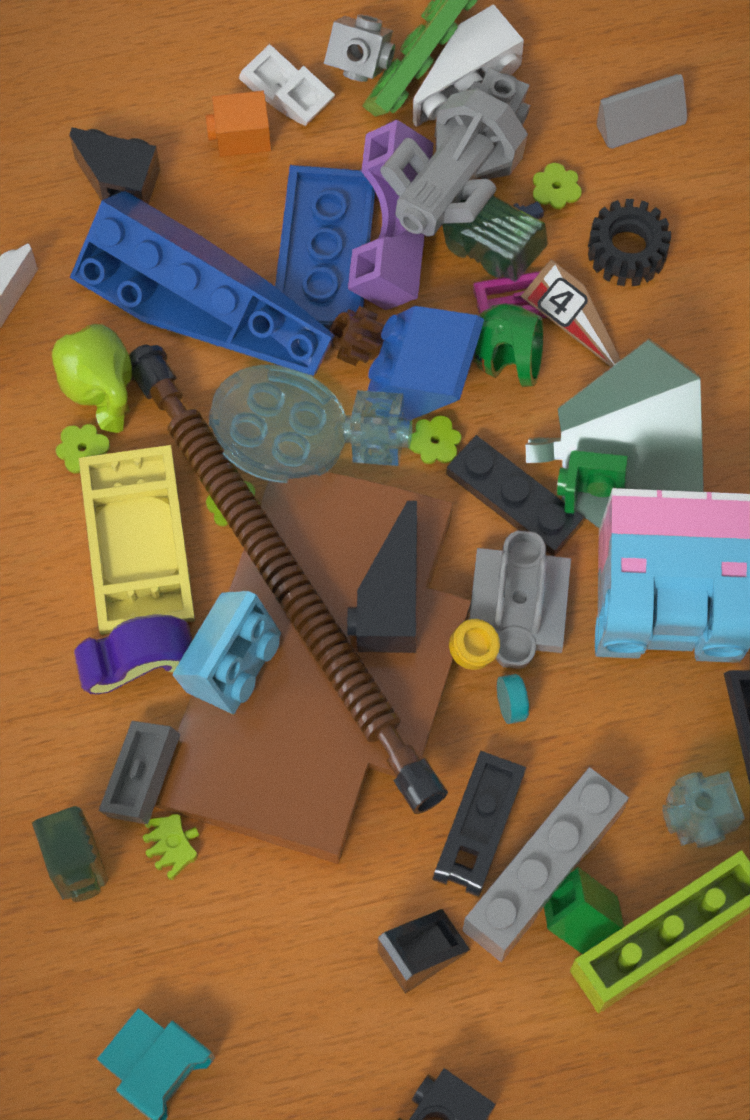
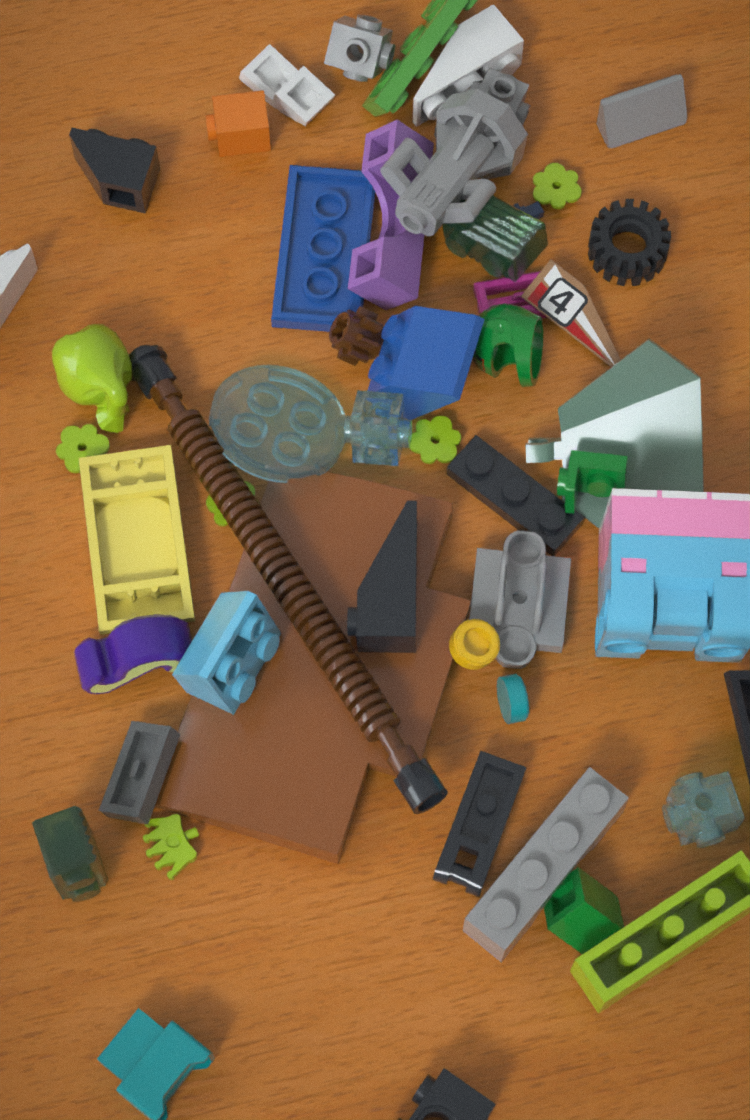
blue wedge [70,191,335,376] -> none
black slope [378,909,470,994] -> none

